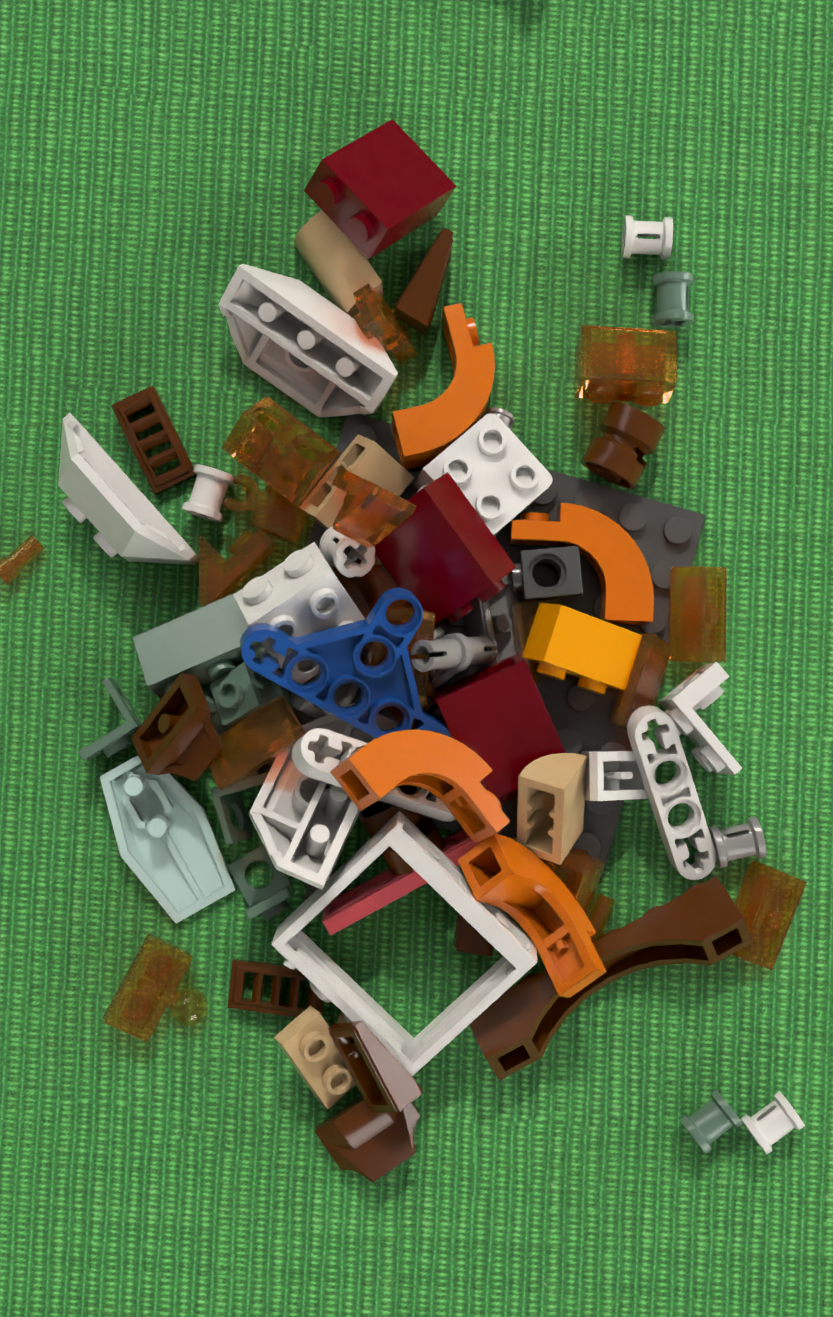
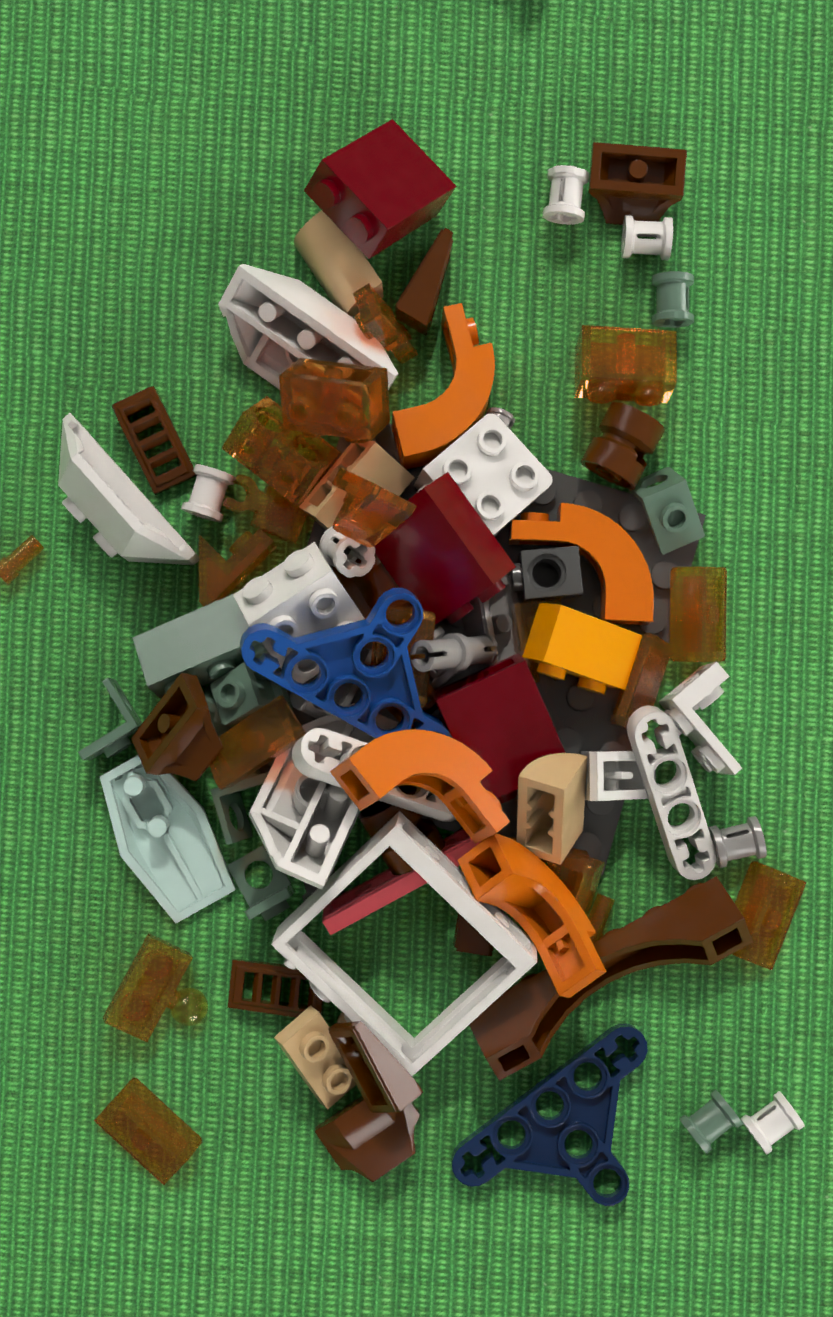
none -> clear orange slope [94,1078,202,1185]
none -> clear orange brick [279,358,390,443]
none -> dark blue beam [452,1023,648,1206]
none -> white bush [543,165,589,225]
none -> reddish brown slope [588,142,687,225]
none -> sand green bracket [628,467,705,555]

